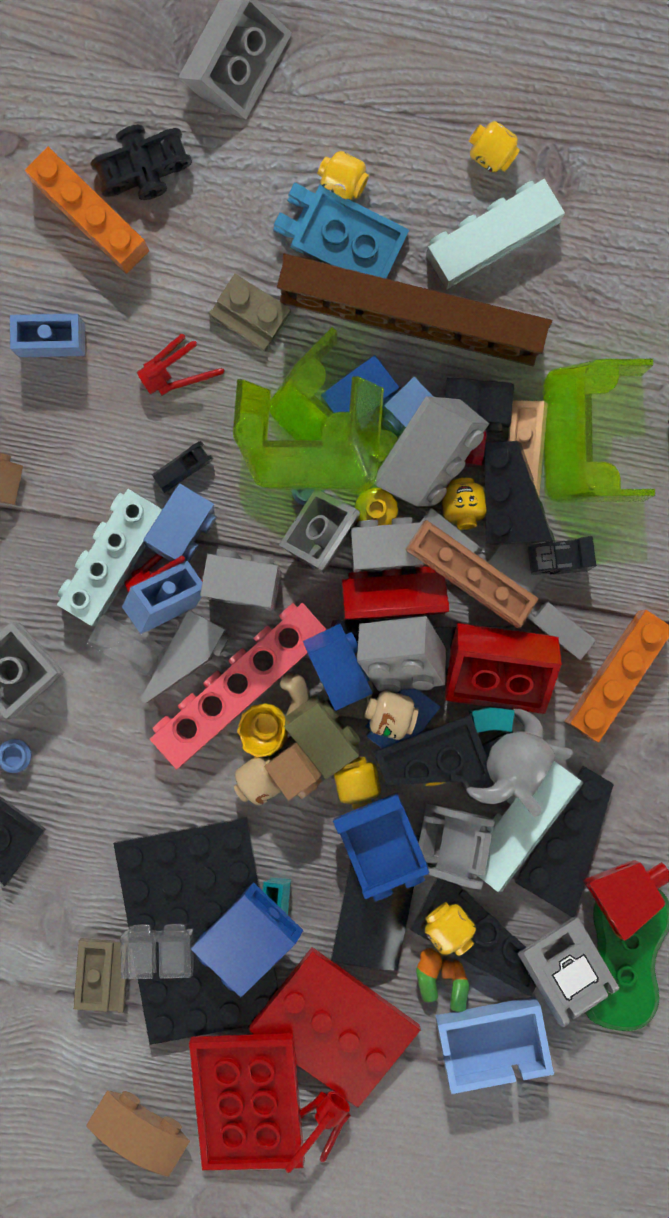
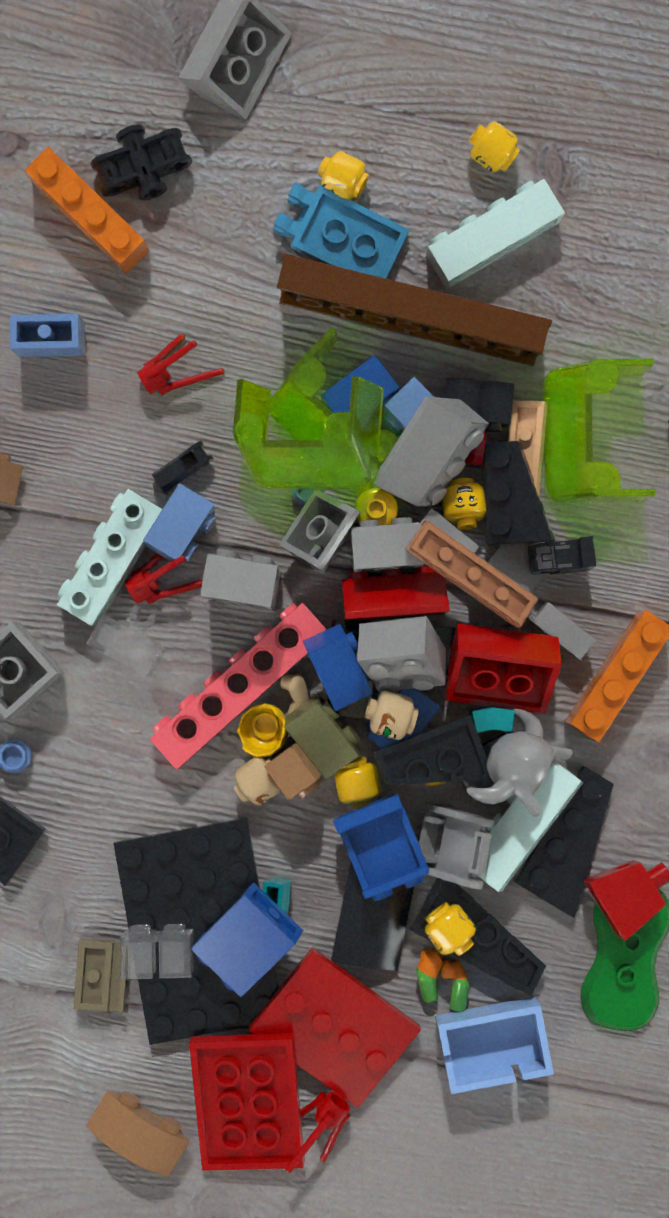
medium blue brick [122,561,202,634] -> none
light grey slope [140,610,229,703] -> none
dark tan plate [208,274,291,352] -> none
light grey container [518,917,619,1027] -> none

